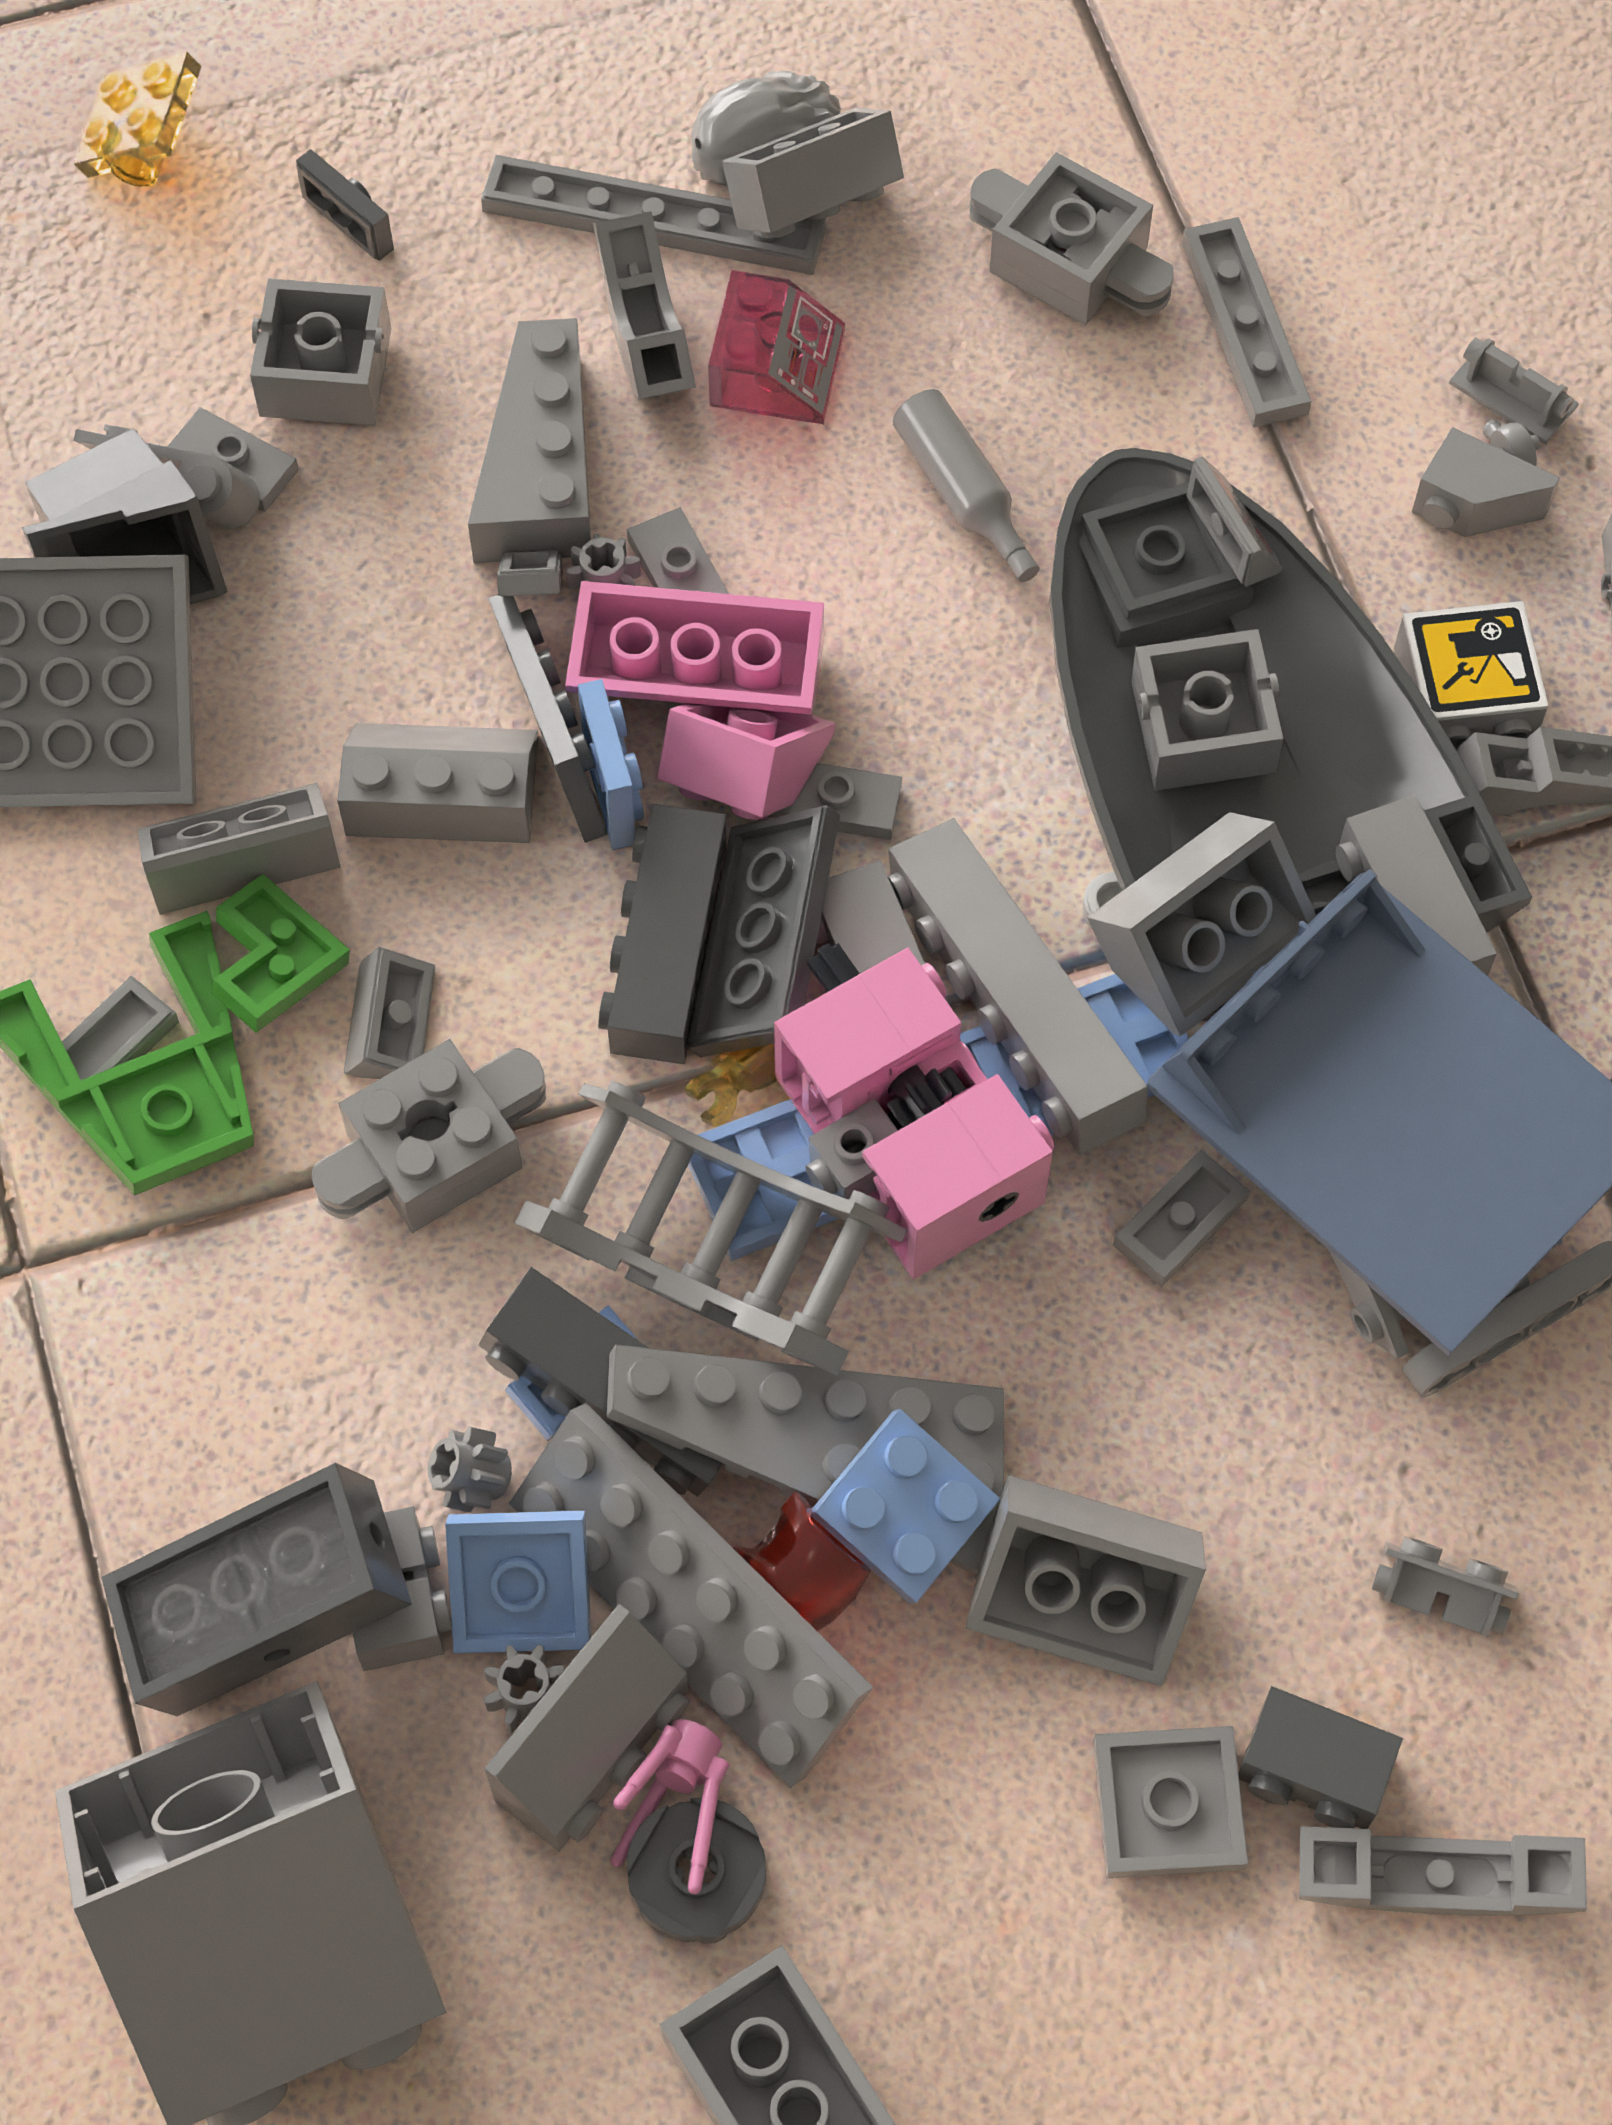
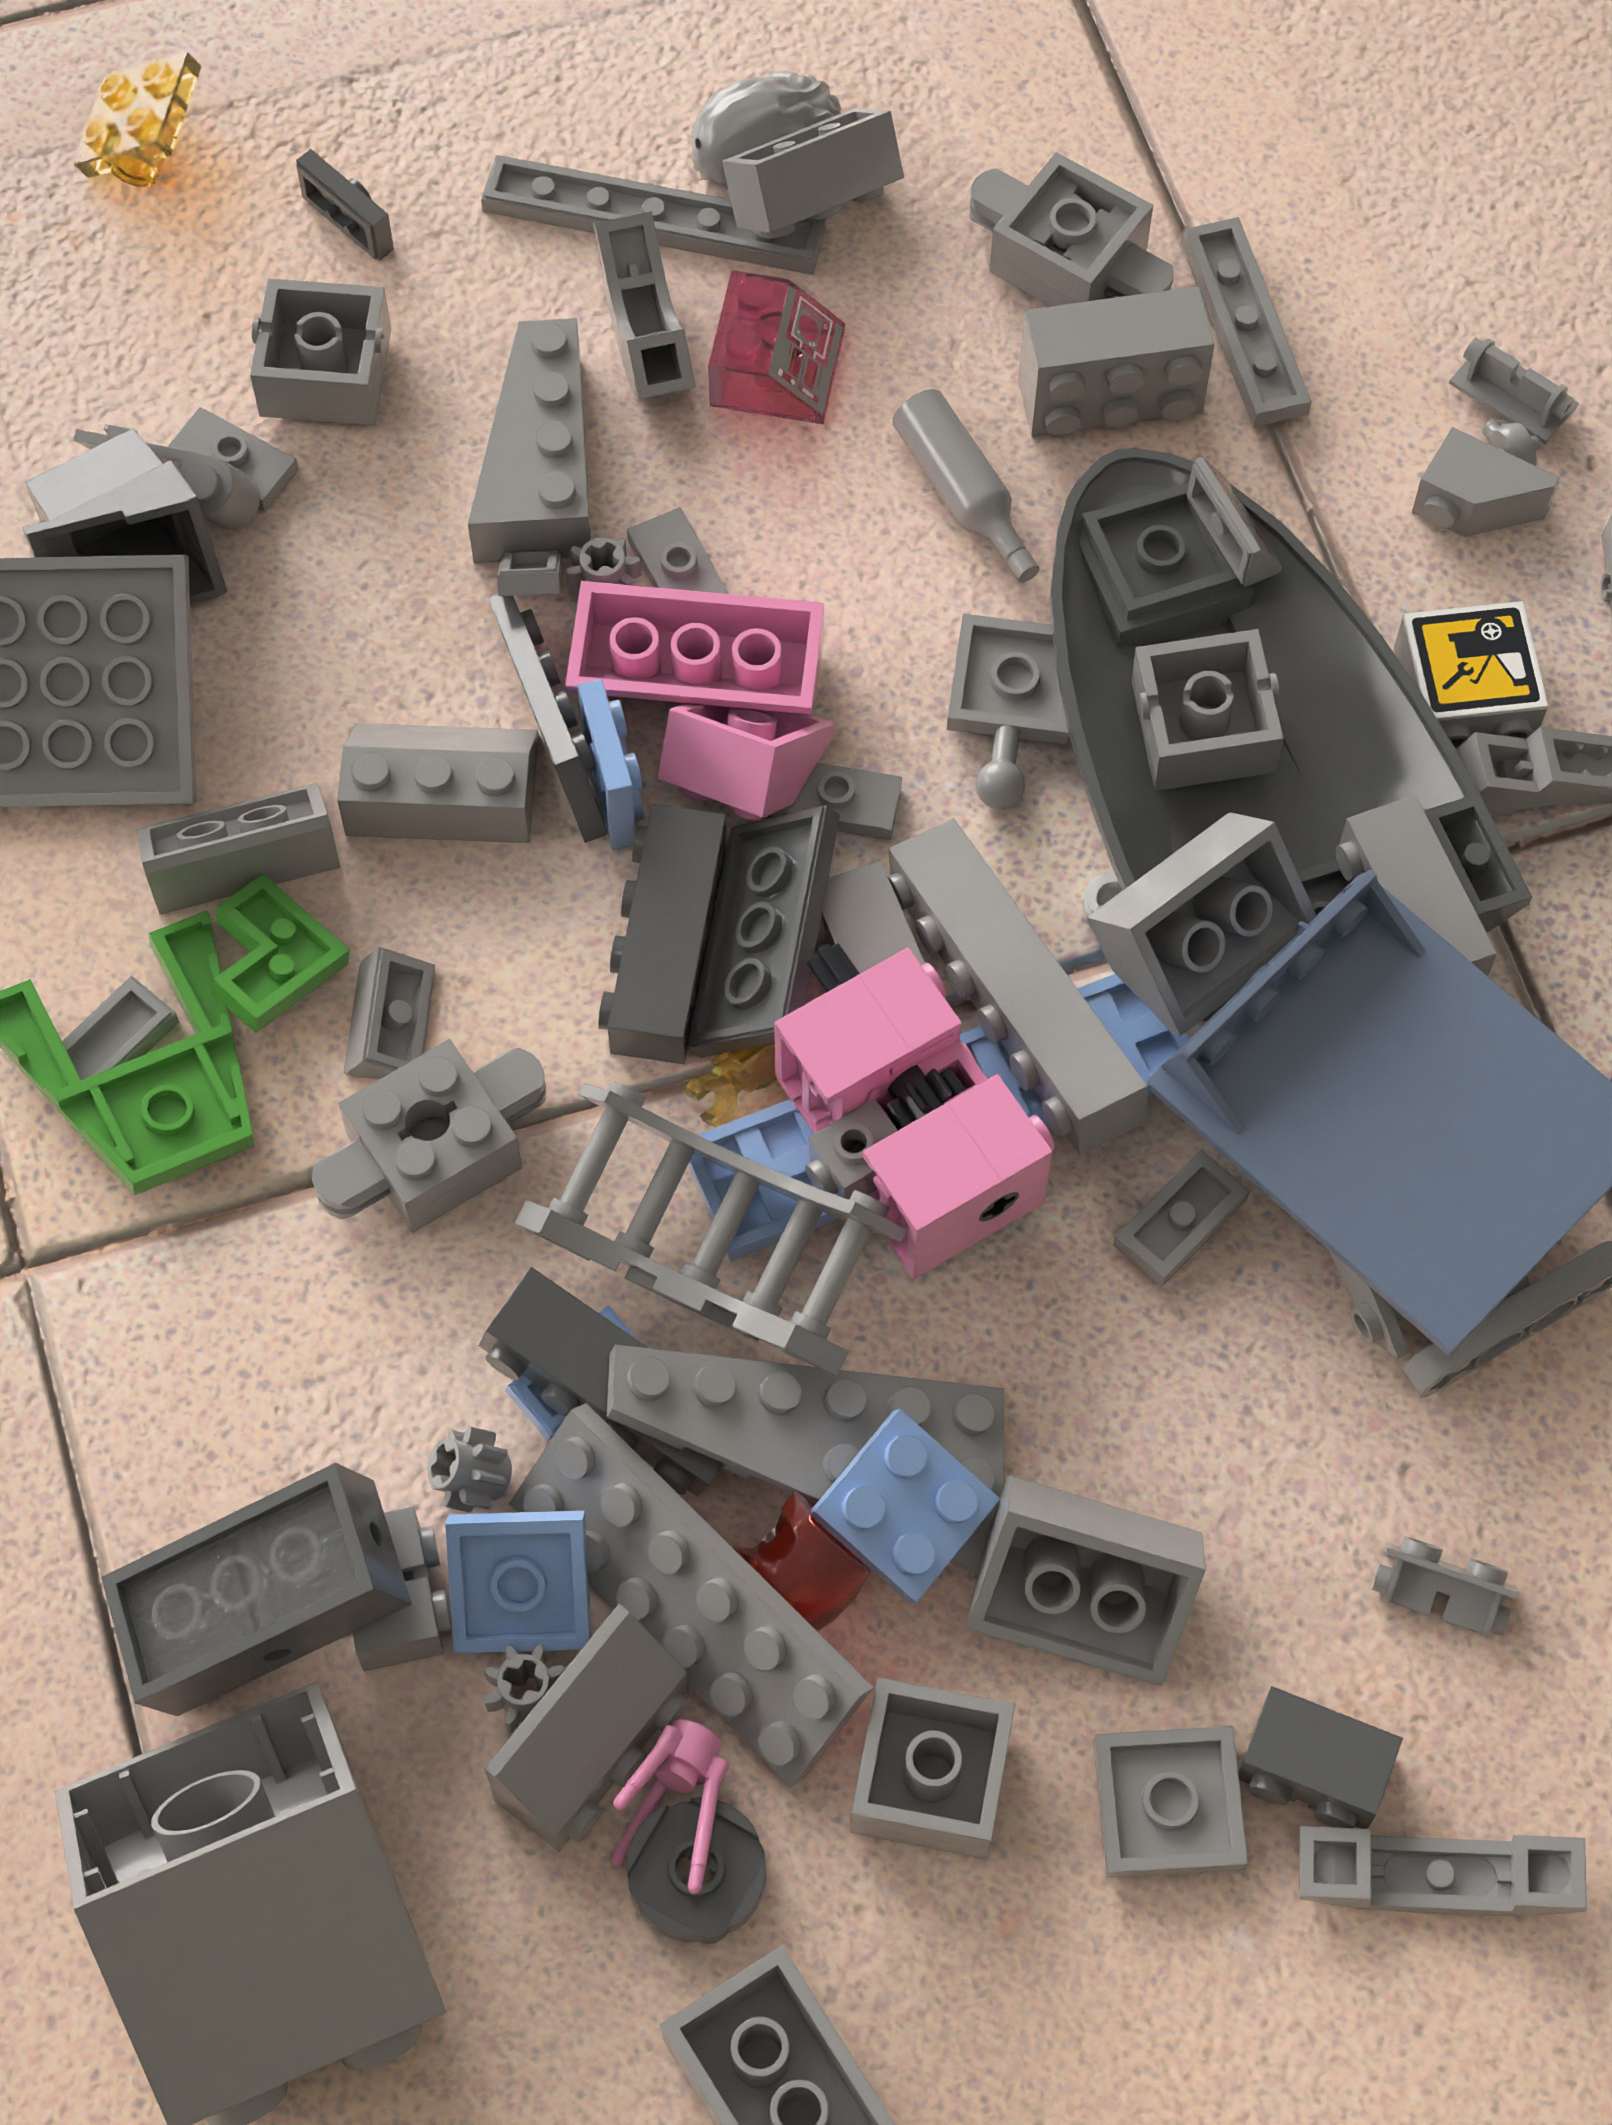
none -> light grey brick [850,1677,1015,1859]
none -> light grey plate [947,614,1069,809]
none -> light grey brick [1018,286,1215,437]

